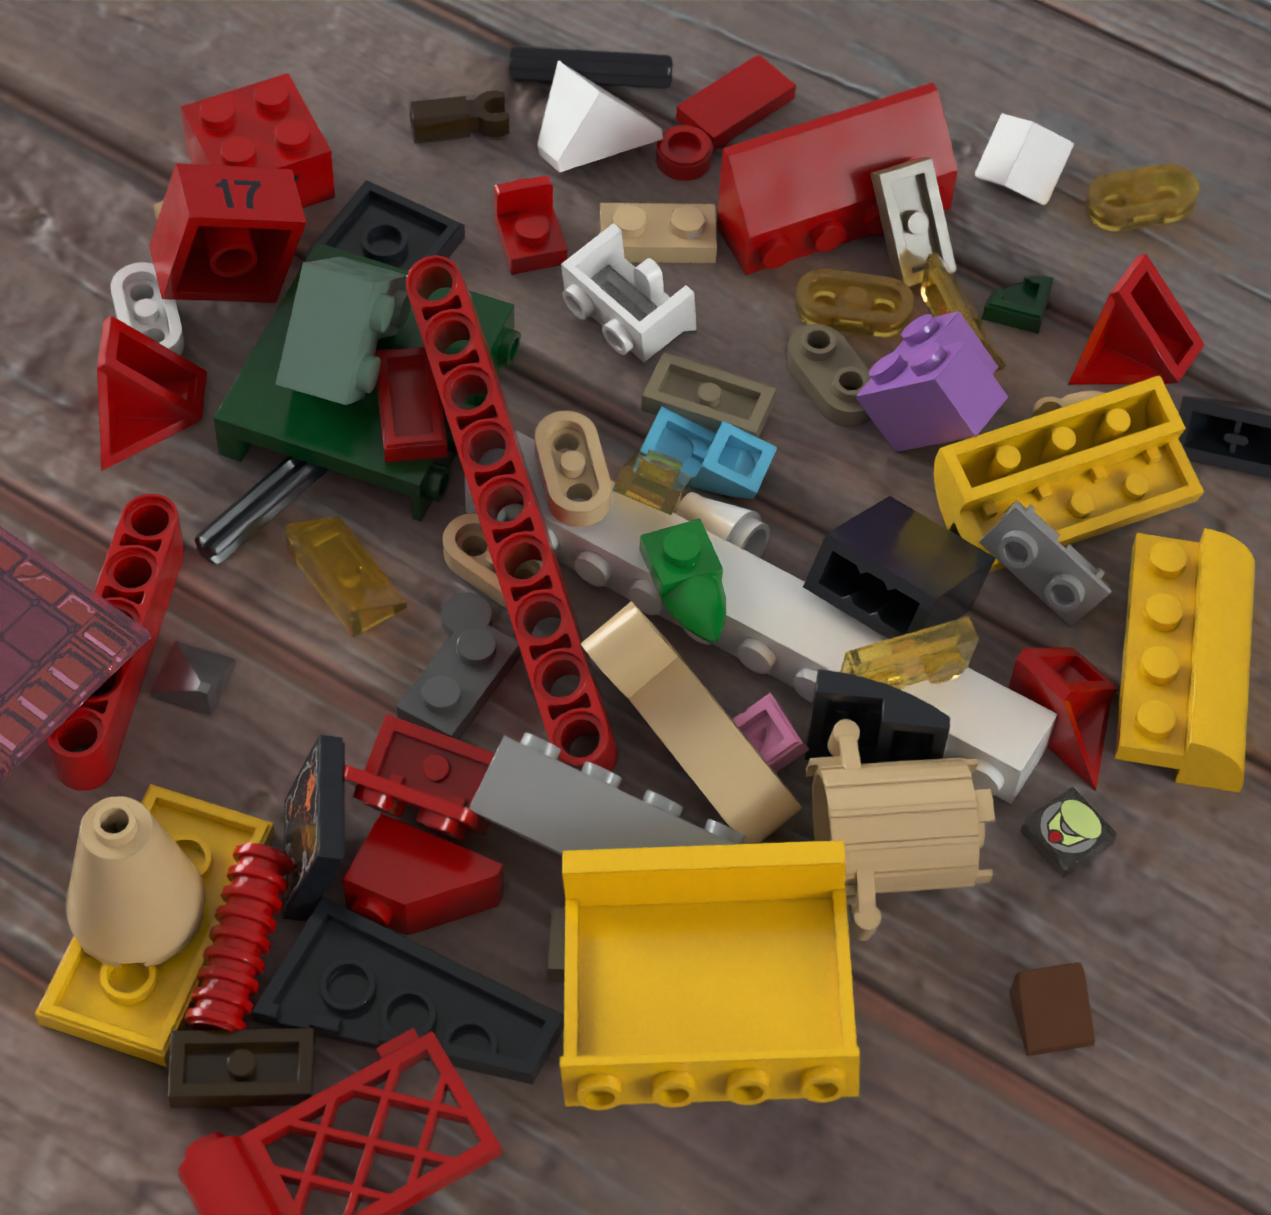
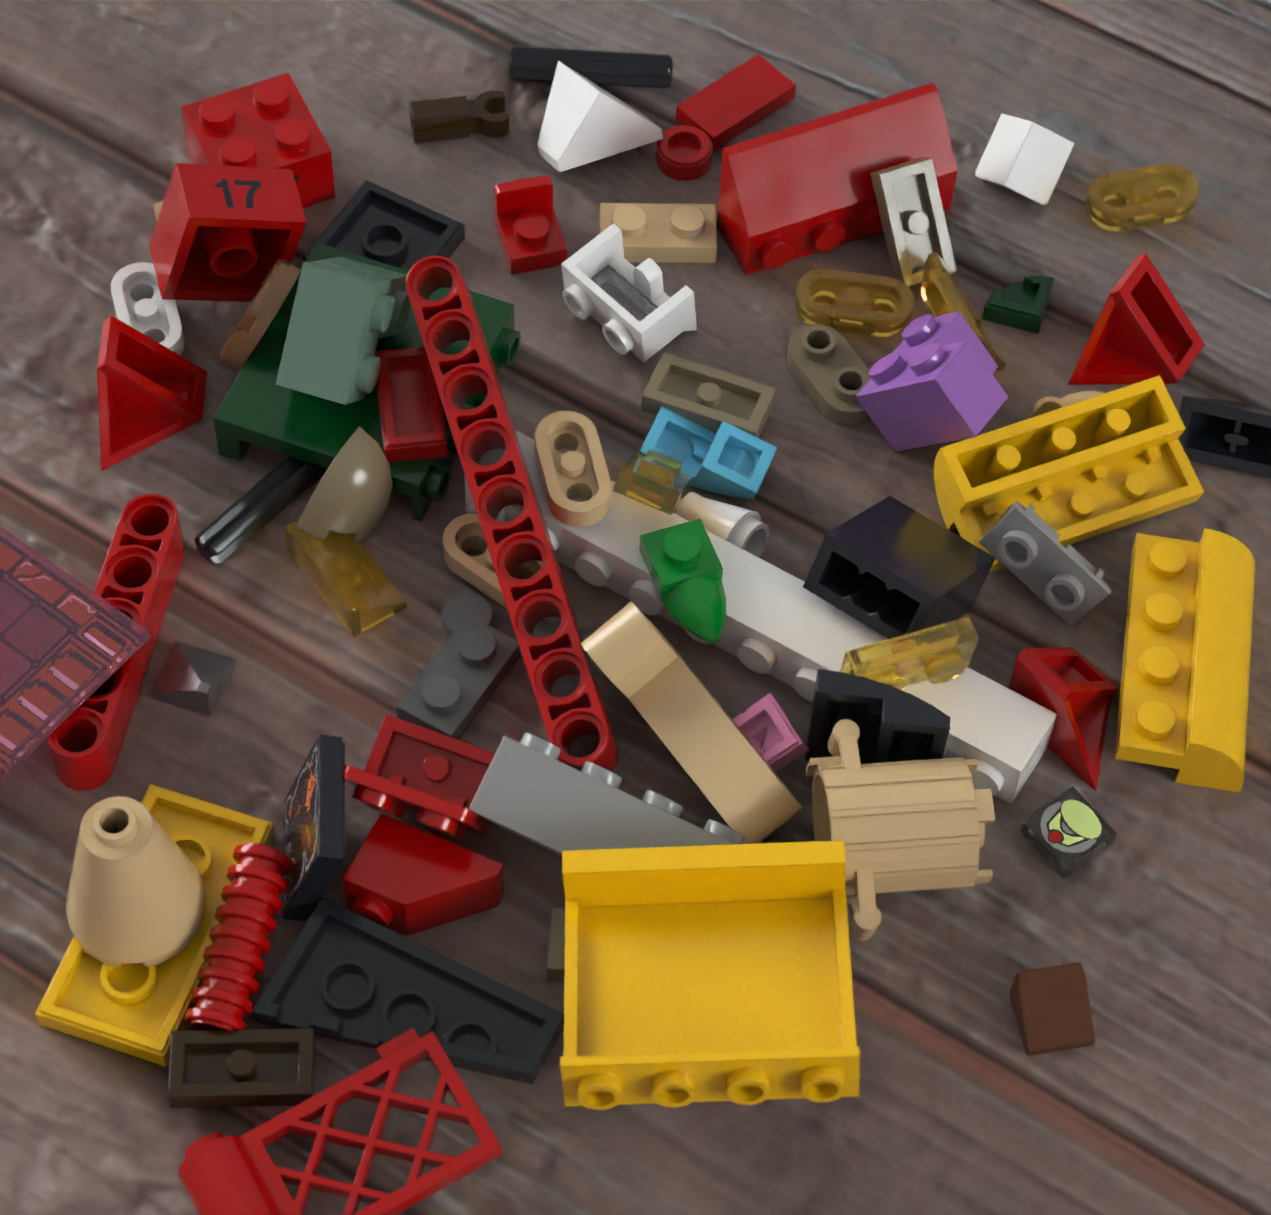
none -> medium nougat tile [219,258,301,371]
none -> dark tan brick [295,426,393,542]

